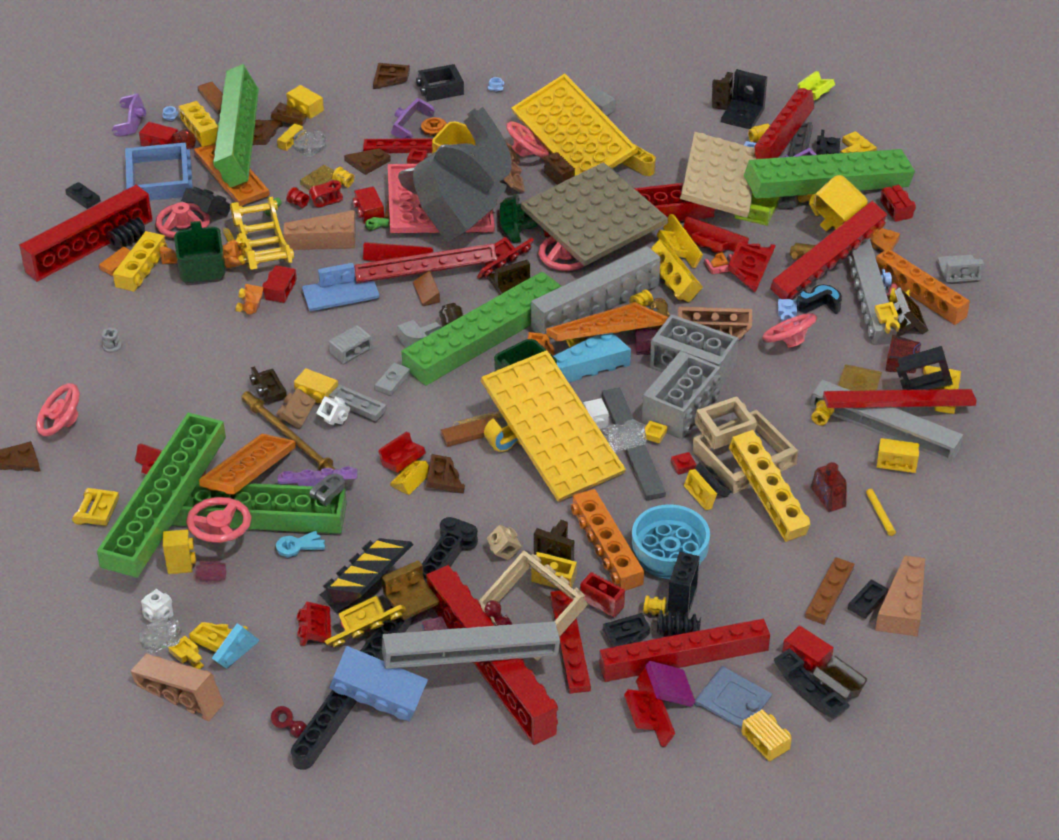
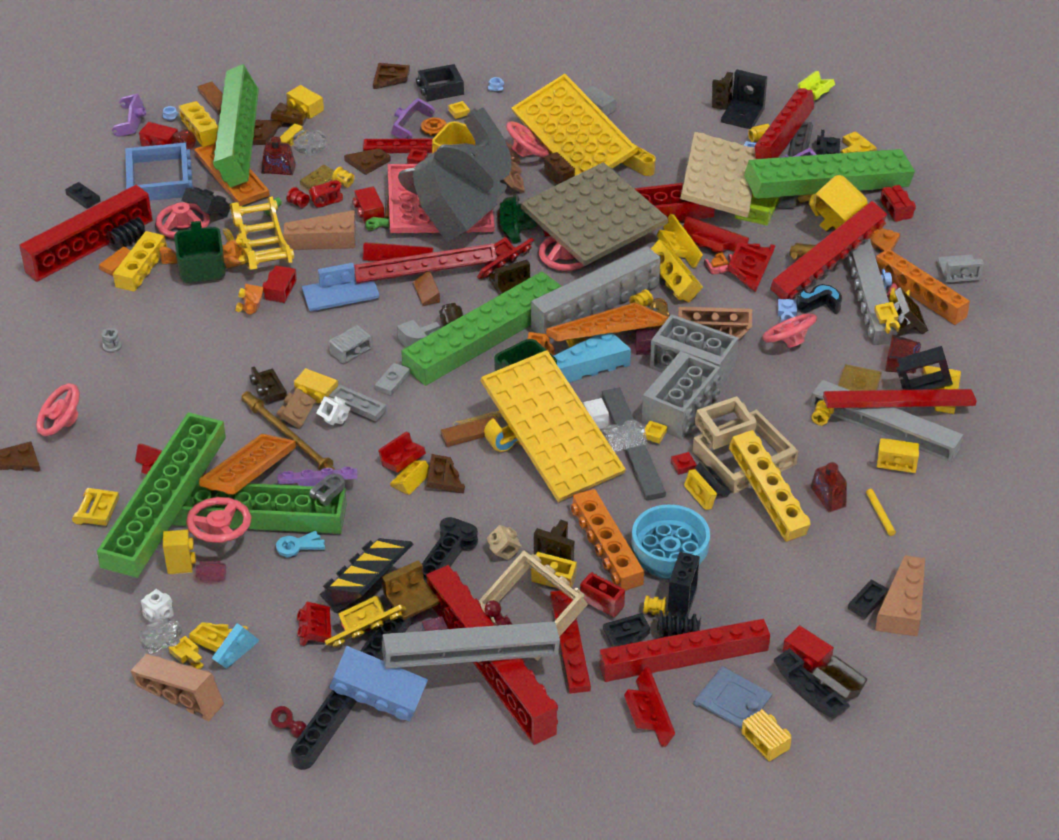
magenta tile [645,661,695,707] -> none
dark orange plate [805,557,855,625] -> none
none -> clear red torso [261,137,296,175]
none -> yellow plate [448,101,470,119]

